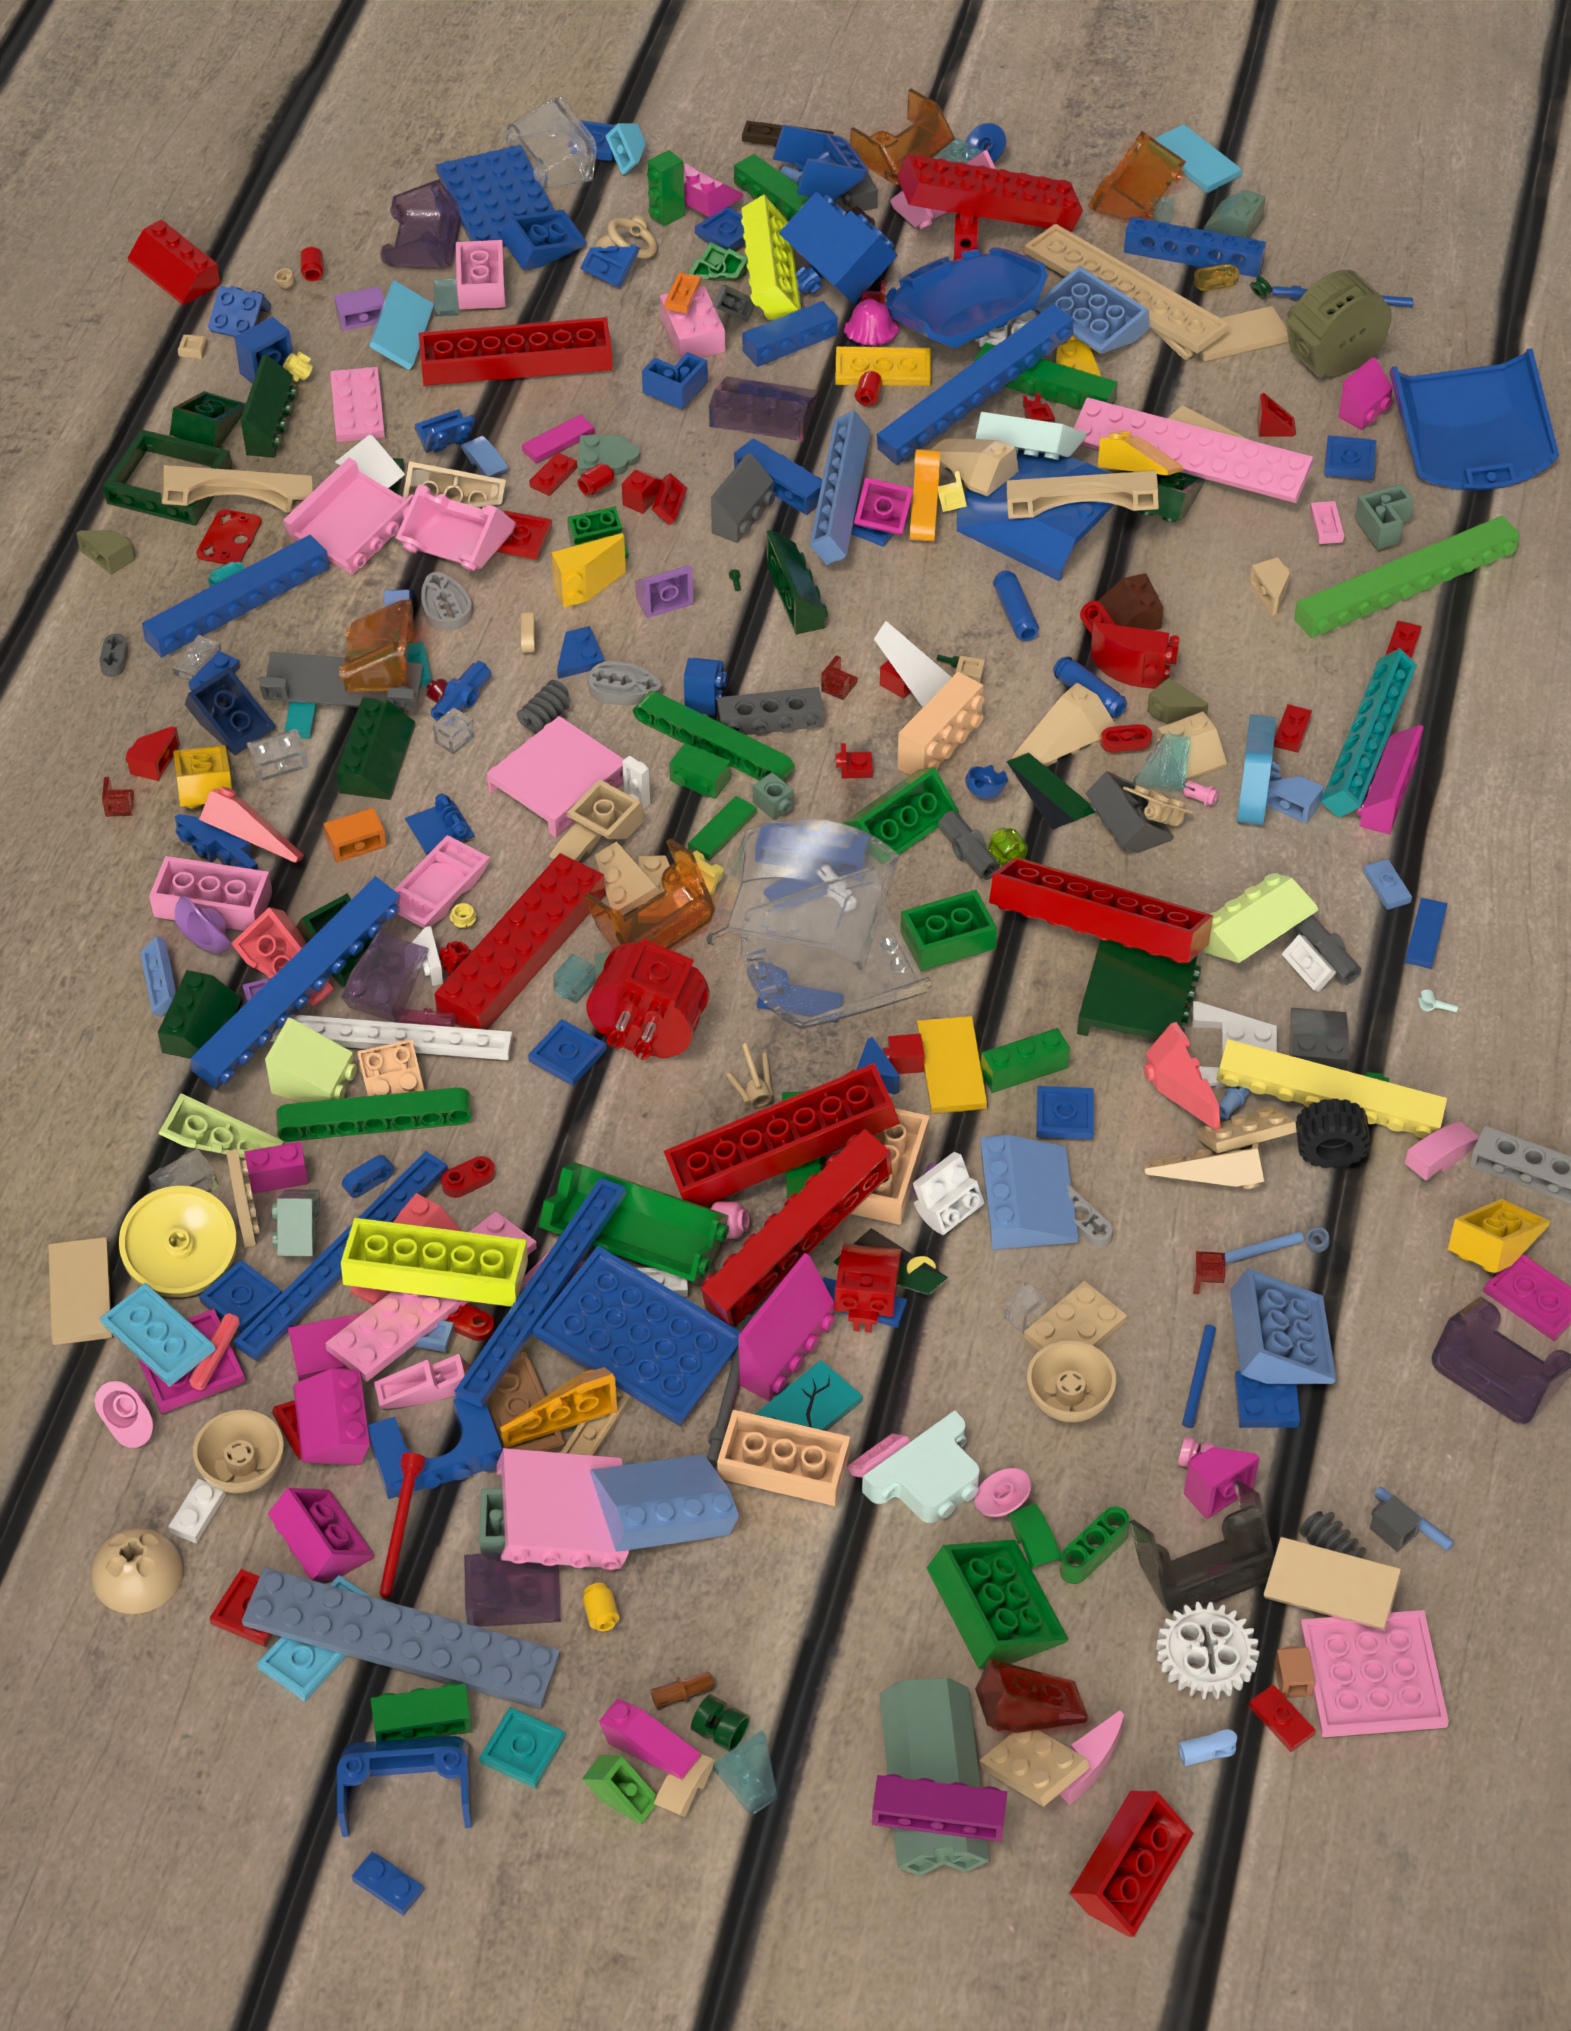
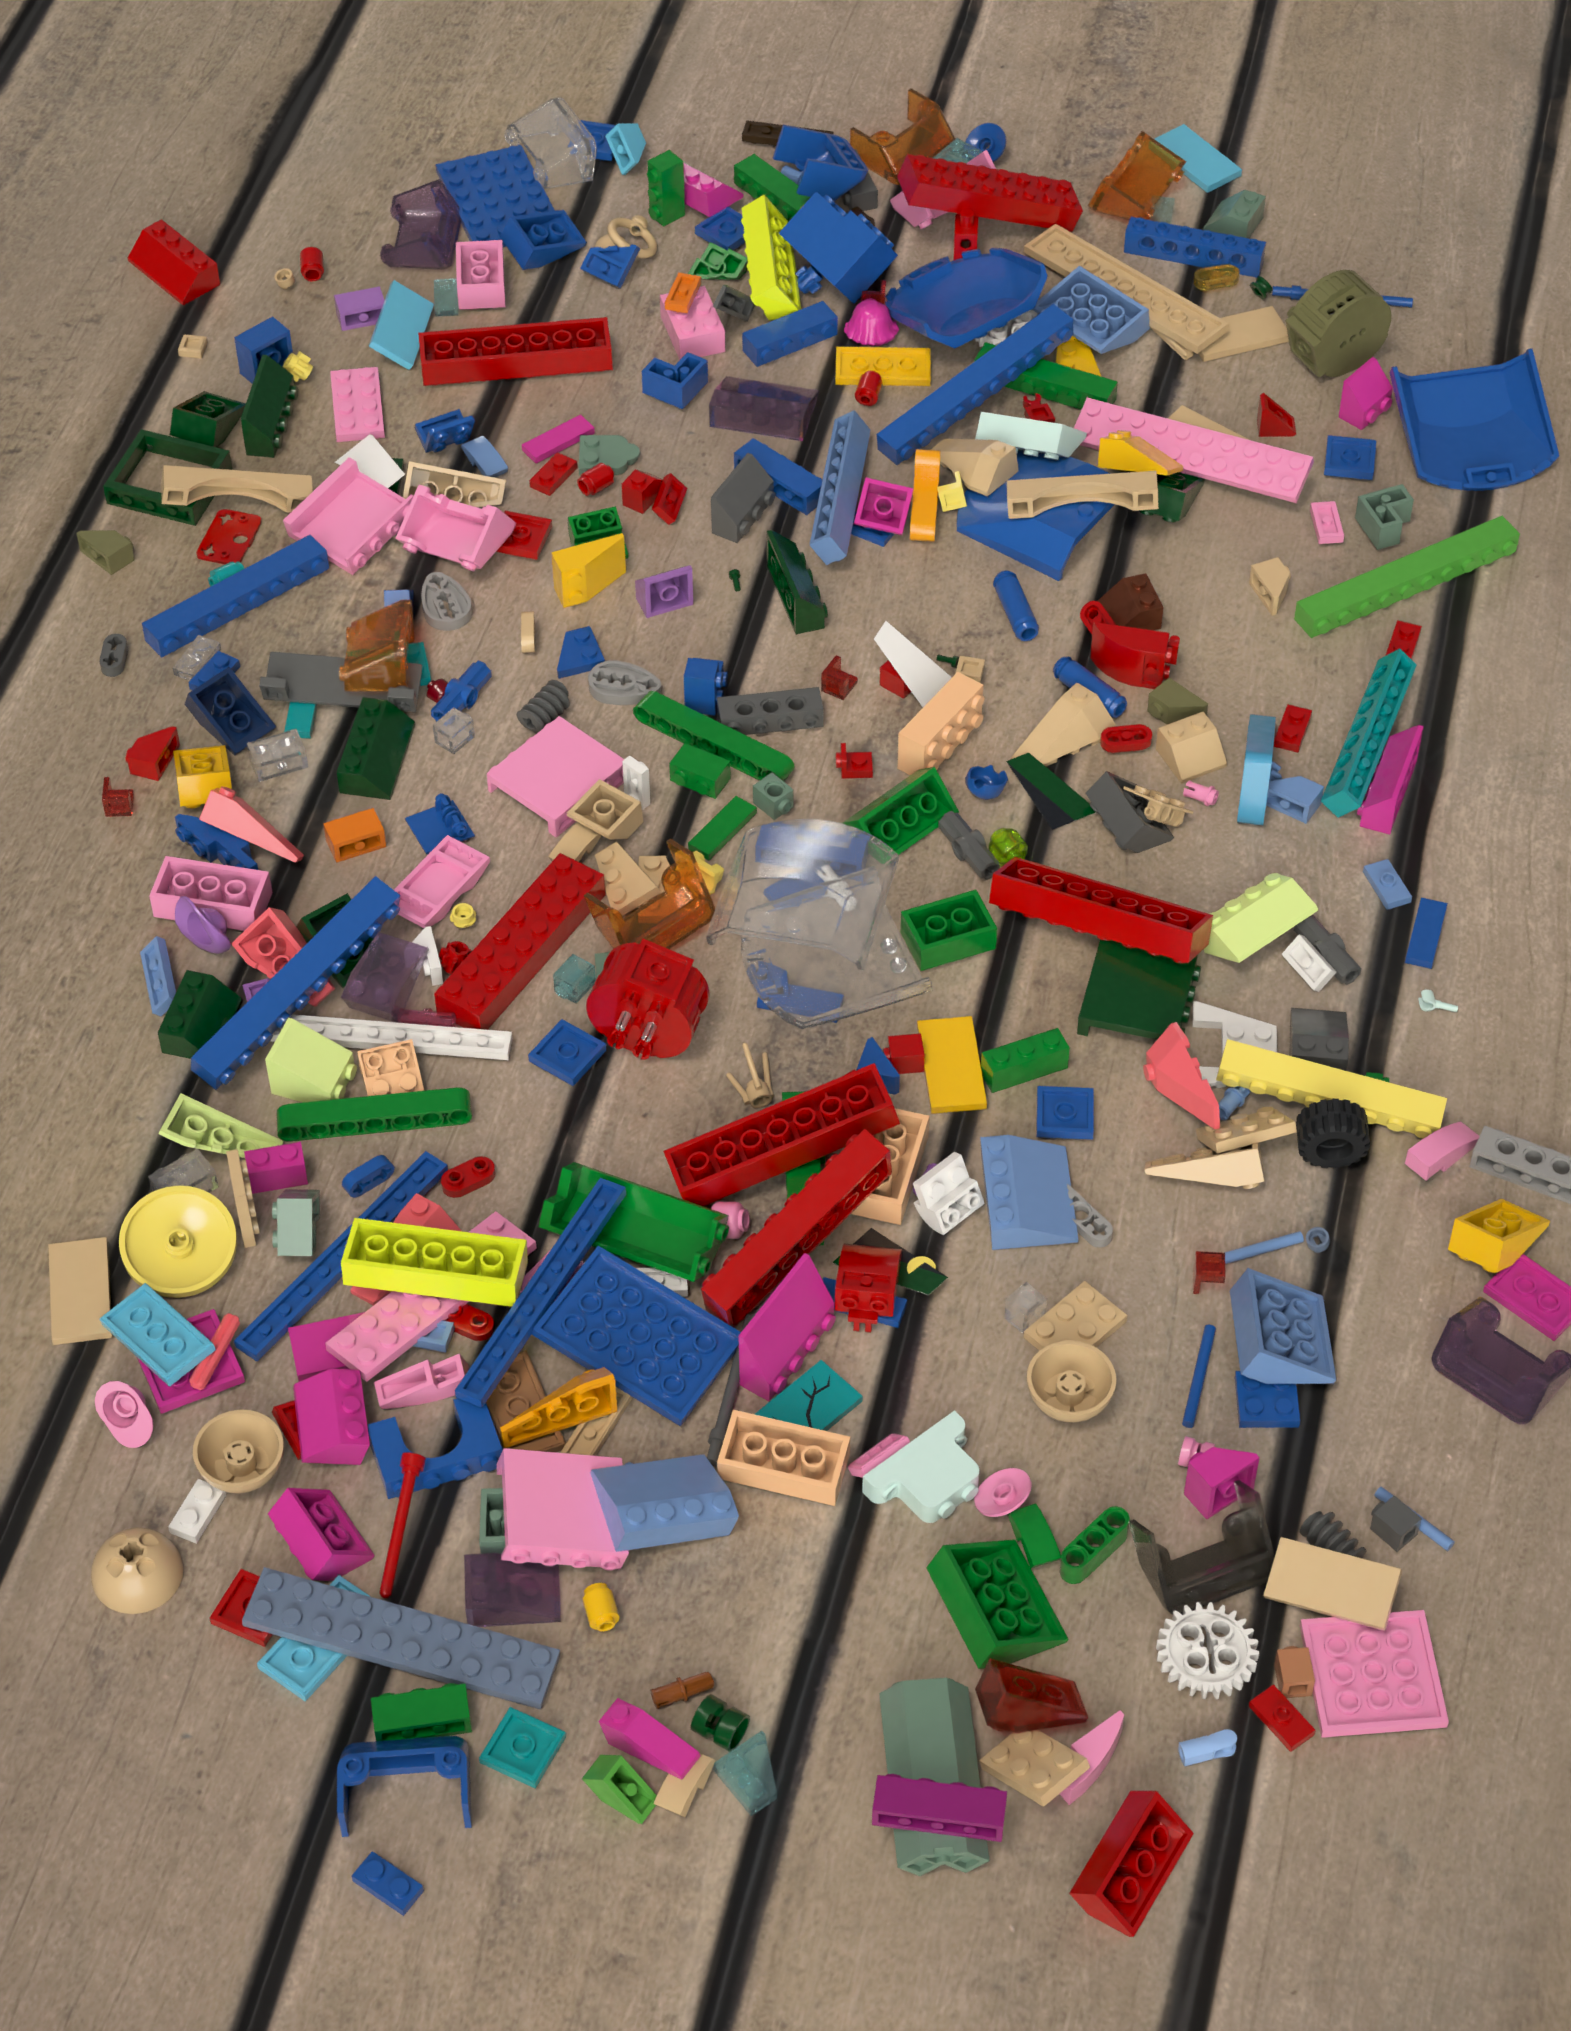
blue plate [199,1260,282,1334] -> none
blue bracket [208,286,271,337] -> none
clear light blue wing [1133,734,1191,789] -> none

